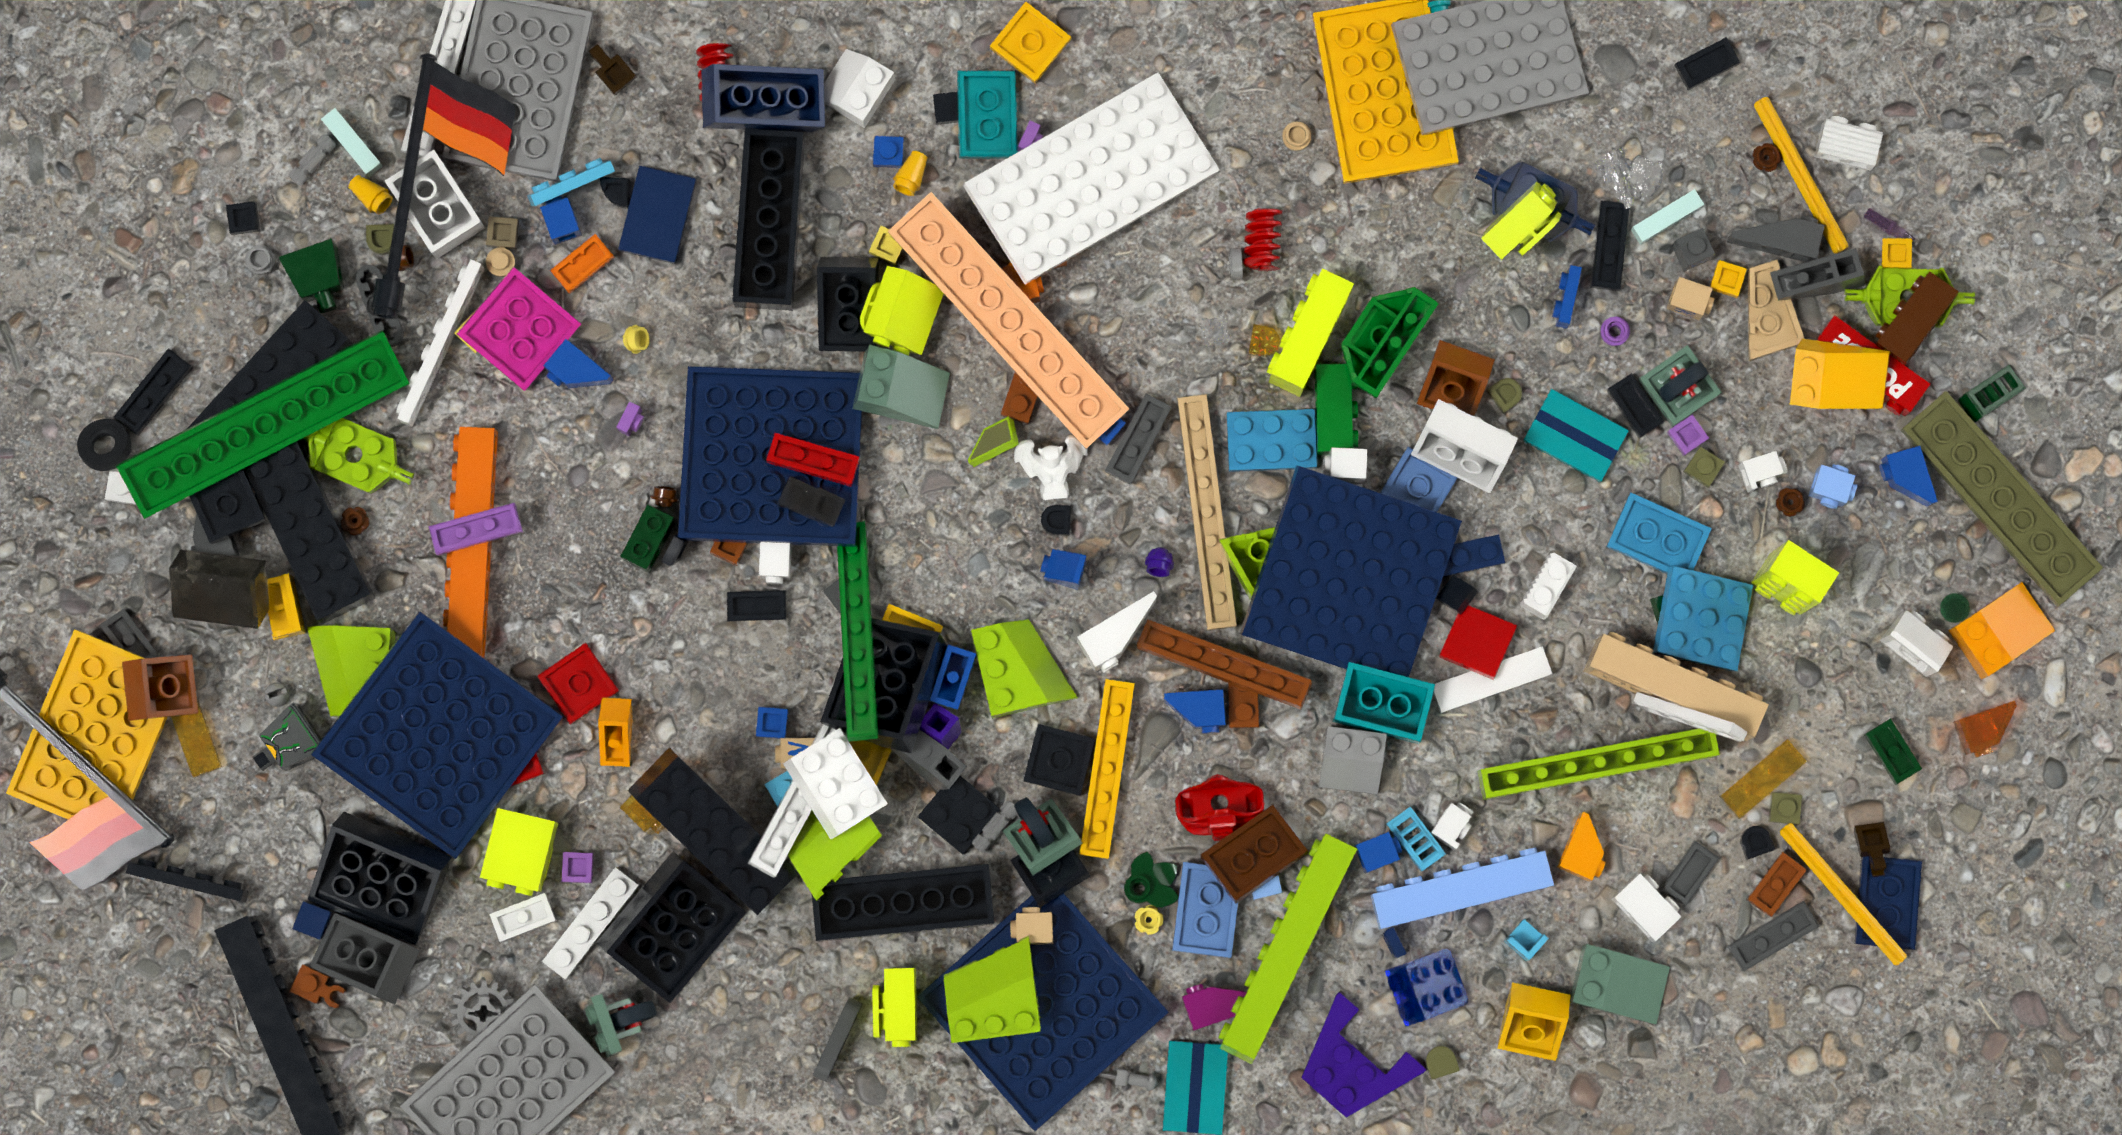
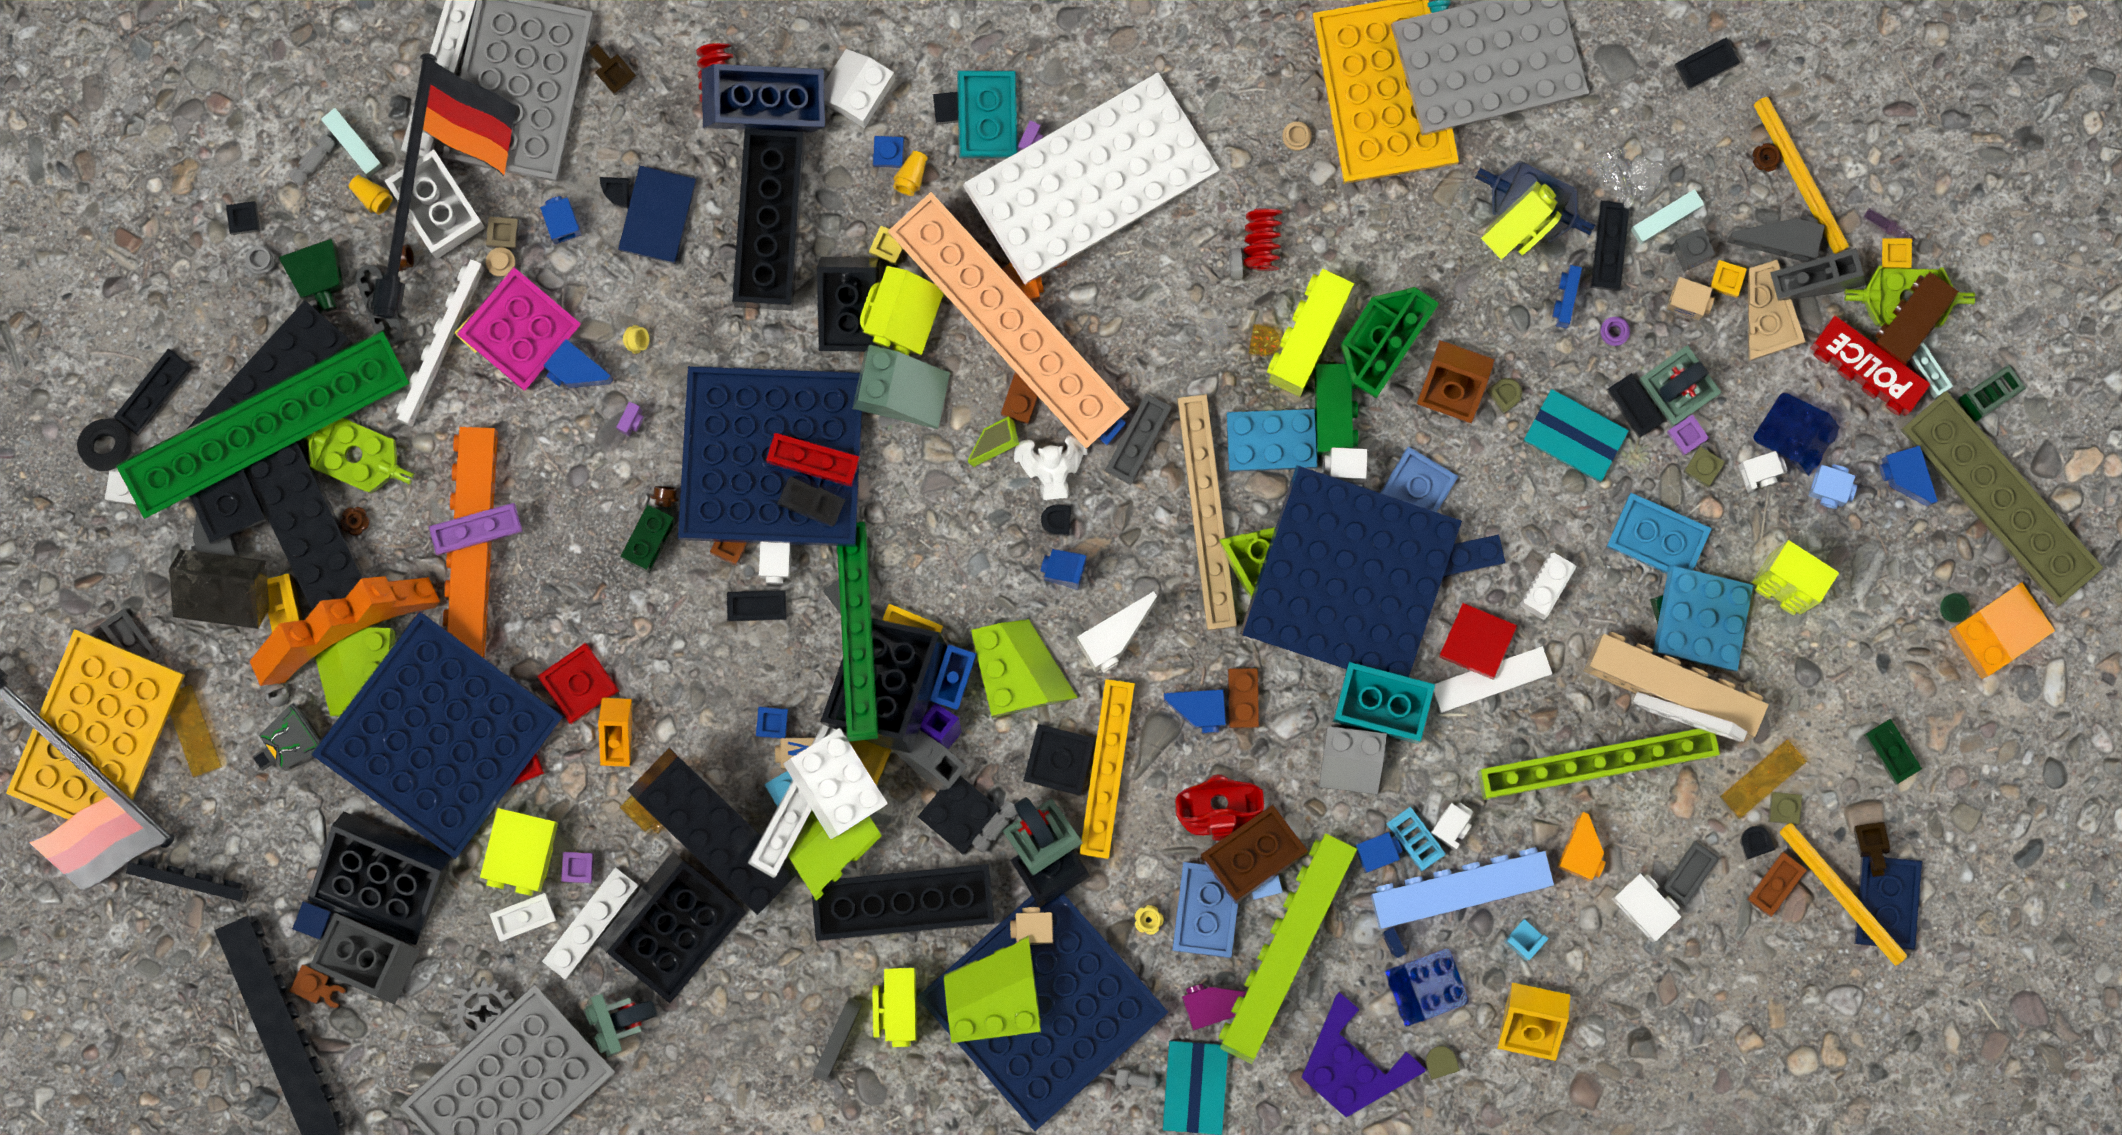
dark orange slope [122,654,198,721] -> none
olive tile [366,224,394,255] -> none
medium azure plate [527,157,615,206] -> none
orange plate [550,234,615,294] -> none
black tile [661,534,689,566] -> none
yellow plate [990,2,1071,84] -> none
dark green plate [1124,852,1179,908] -> none
dark orange plate [1136,619,1312,710] -> none
dark purple plate [1145,547,1174,577] -> none
white brick [1411,399,1518,493] -> none
black tile [1436,575,1478,615] -> none
sand green slope [1570,944,1670,1025] -> none
dark grey tile [1727,901,1820,972] -> none
reddish brown plate [1776,488,1805,517] -> none
yellow slope [1790,338,1890,409] -> none
white brick [1814,116,1883,171] -> none
white slope [1880,610,1953,677] -> none
clear orange slope [1953,701,2017,758] -> none
none -> orange arch [250,576,440,686]
none -> clear blue bracket [1753,393,1840,476]
none -> light aqua piece [1909,342,1953,399]

